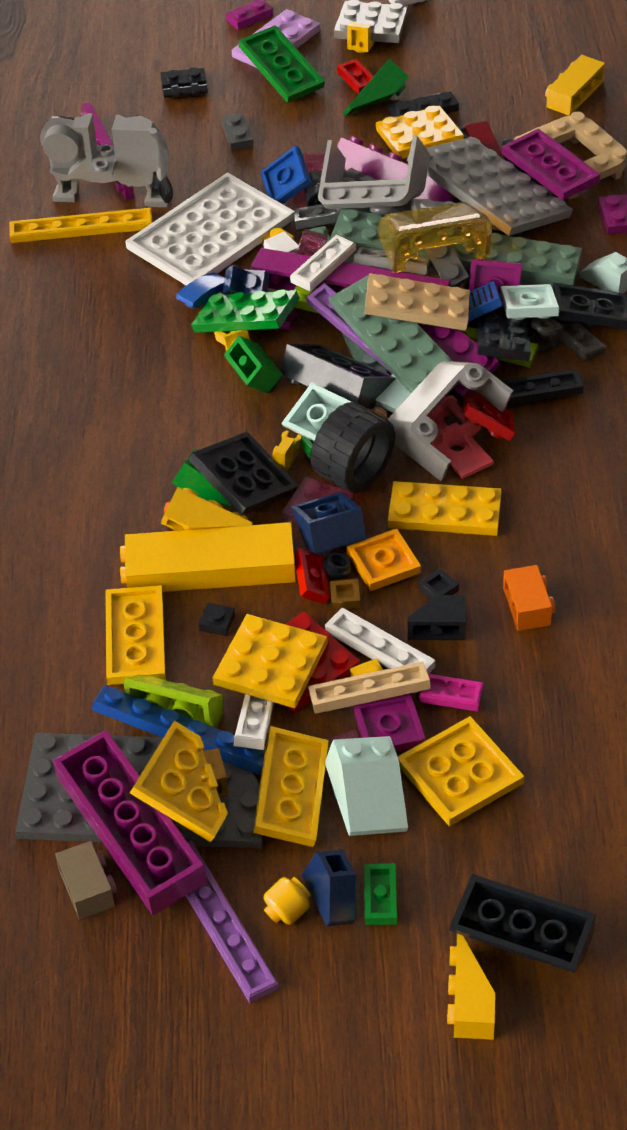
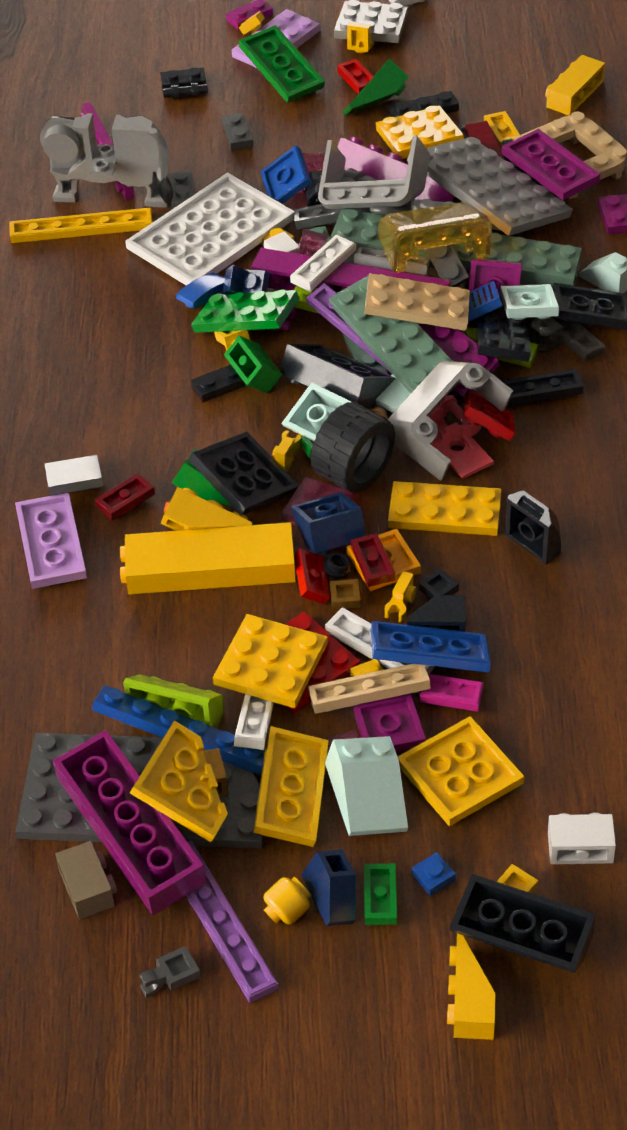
yellow plate [106,585,166,685] -> none
black plate [199,603,235,636] -> none
orange brick [503,565,556,631] -> none
none -> lavender plate [15,493,87,589]
none -> tile [45,455,103,496]
none -> dark red plate [95,473,155,521]
none -> dark grey plate [140,946,200,998]
none -> dark grey plate [169,171,194,209]
none -> black plate [191,365,247,402]
none -> yellow plate [239,11,265,35]
none -> dark red plate [351,533,395,587]
none -> blue tile [370,621,491,672]
none -> yellow plate [385,571,417,623]
none -> blue plate [411,852,456,896]
none -> yellow plate [484,111,520,149]
none -> yellow plate [497,864,538,893]
none -> black slope [505,490,561,564]
none -> white brick [548,813,616,864]

